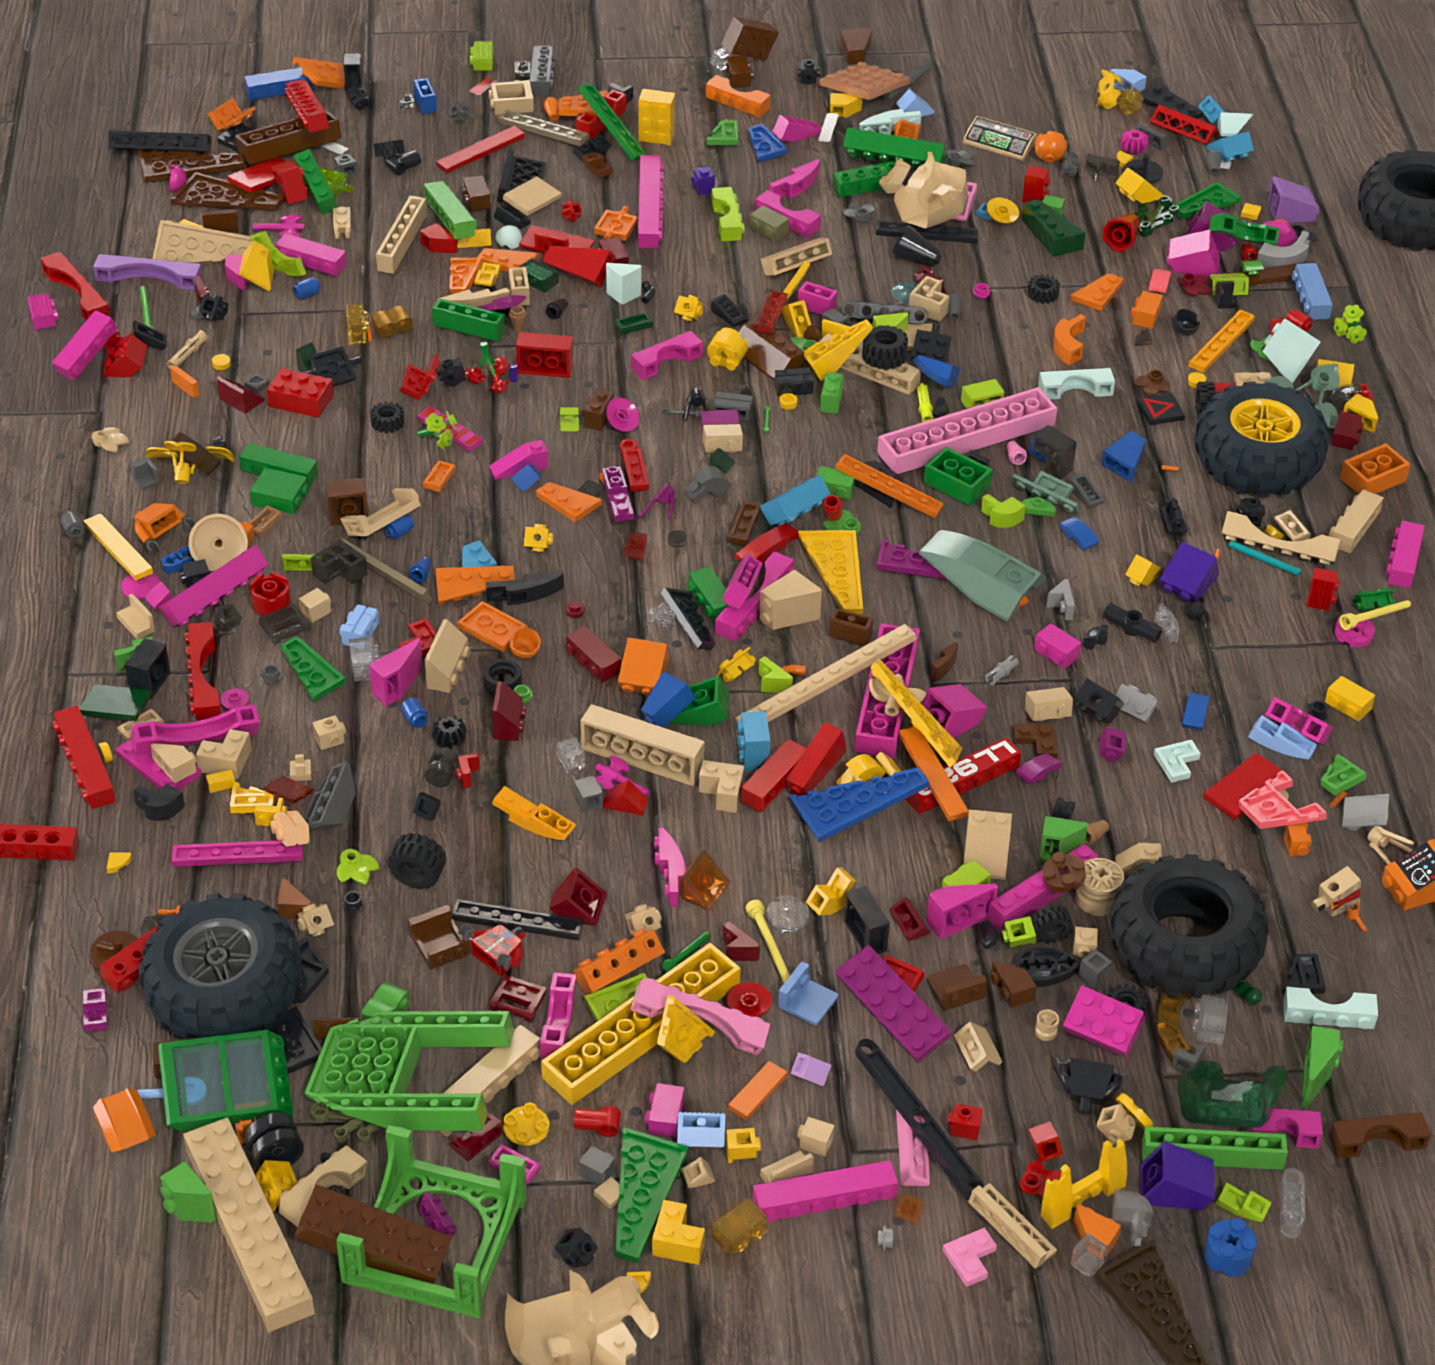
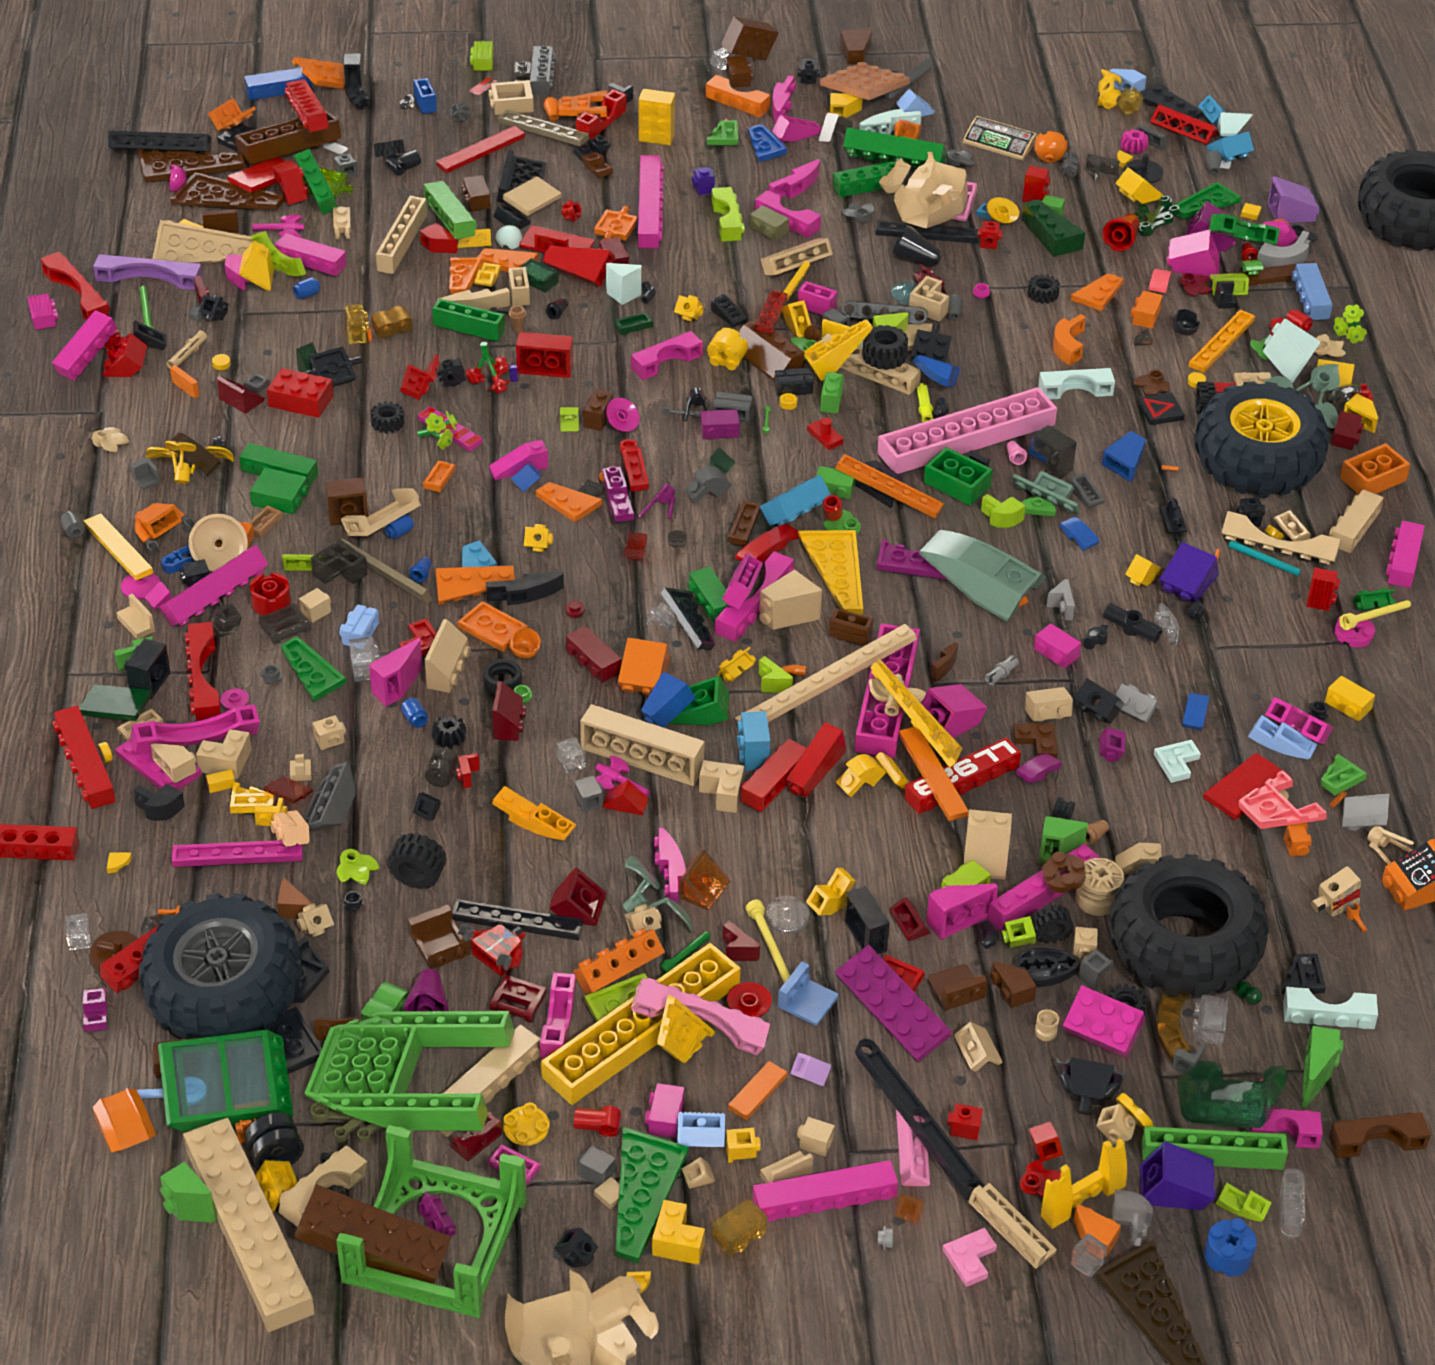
magenta slope [478,295,526,312] -> none
green plate [578,84,647,161] -> none
tan brick [702,424,743,453] -> none
blue wing [789,767,930,842] -> none
lime brick [961,379,1004,409] -> none
none -> clear brick [65,913,92,950]
none -> magenta cone [403,969,449,1011]
none -> sand green plant [622,855,693,932]
none -> dark pink slope [772,75,796,123]
none -> red tile [807,418,844,450]
none -> red brick [978,221,1002,249]
none -> tan plate [1314,334,1346,357]

